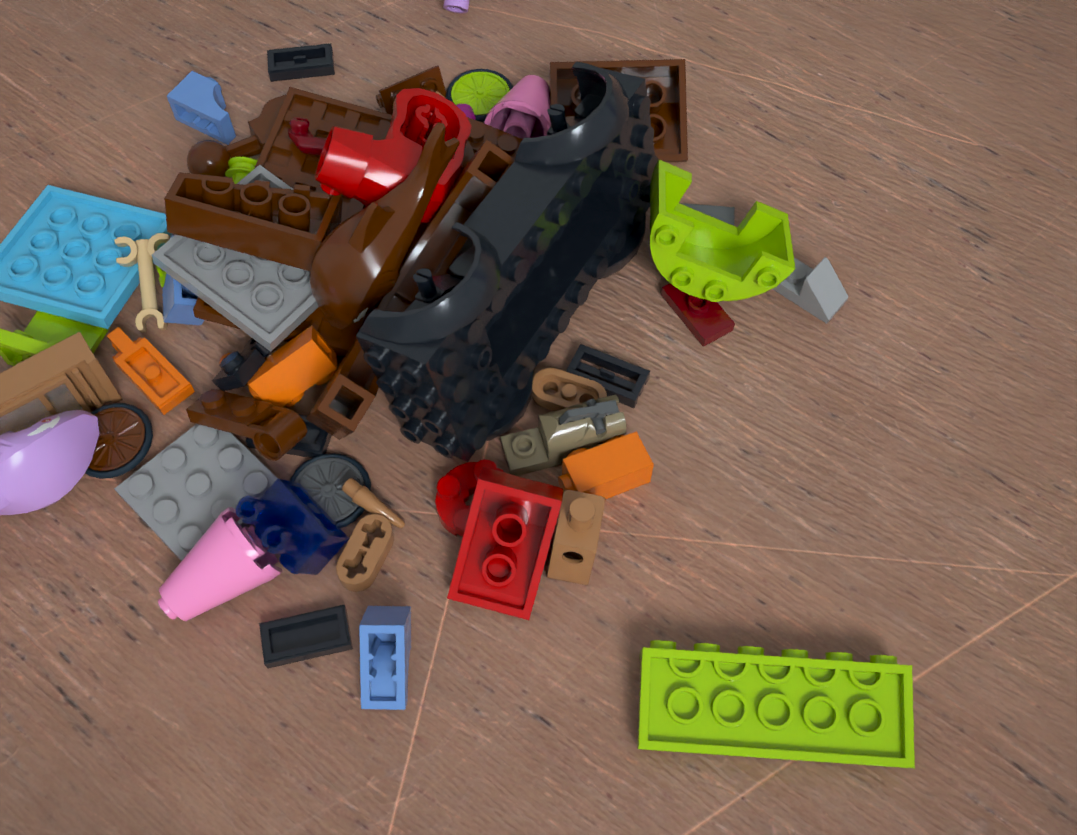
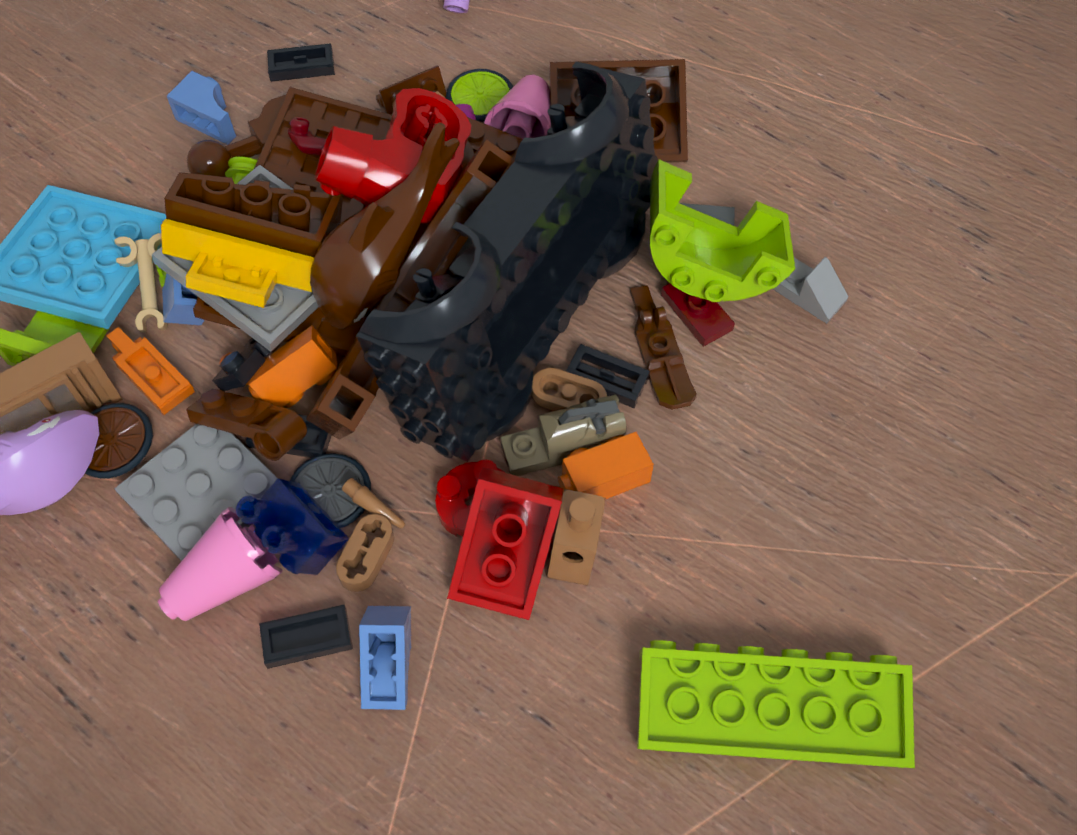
none -> yellow bracket [161,219,314,308]
none -> reddish brown piece [630,285,697,410]

